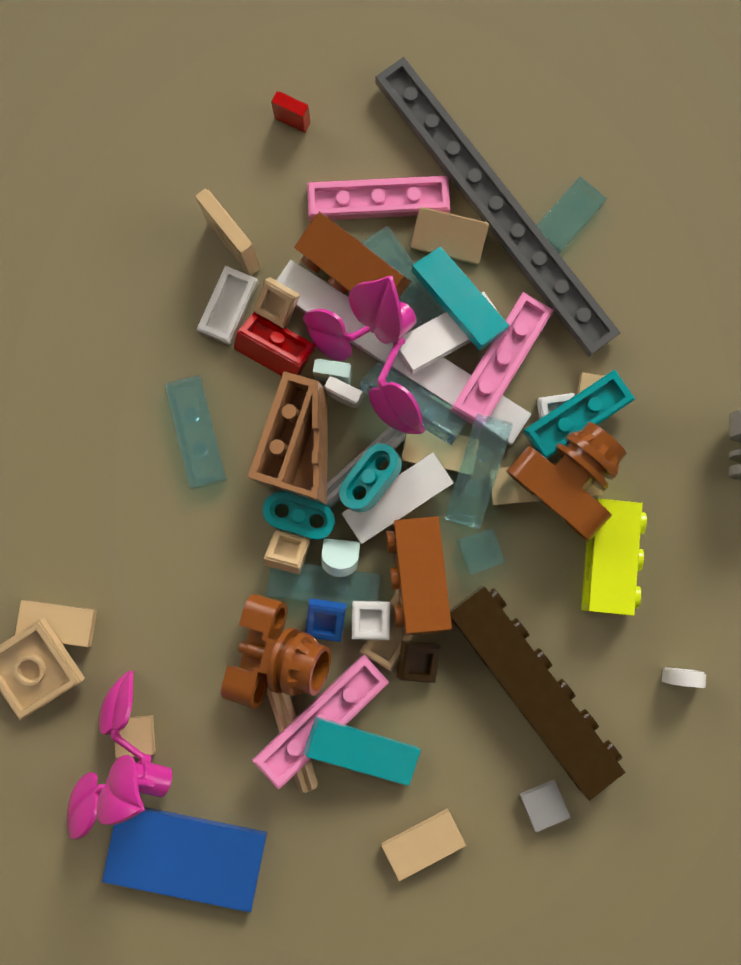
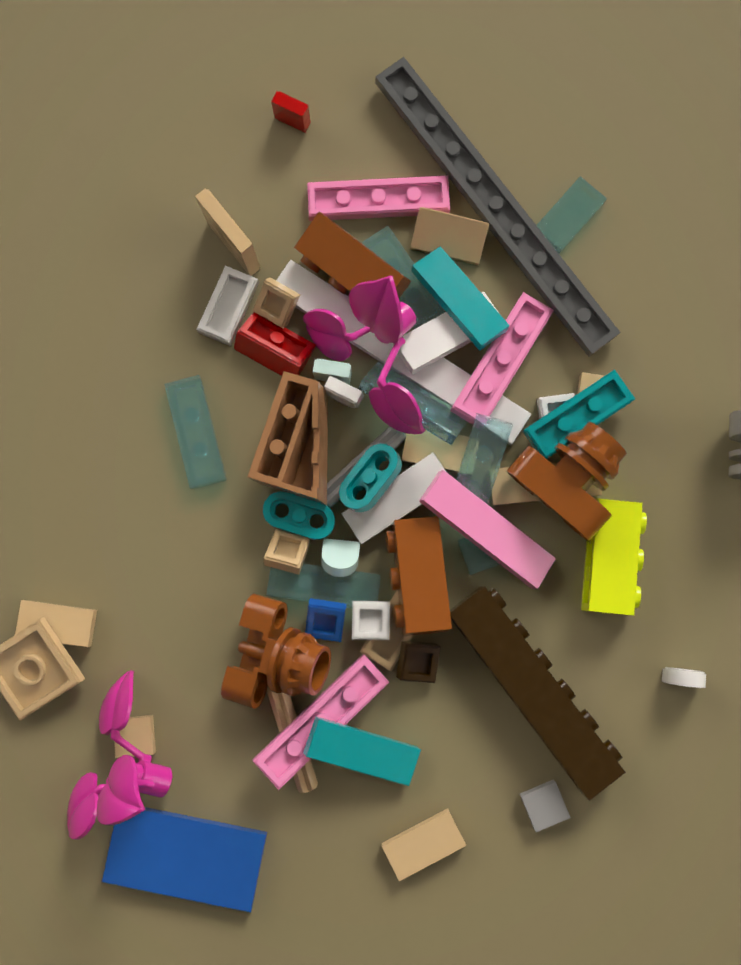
none -> bright pink tile [419,470,556,589]

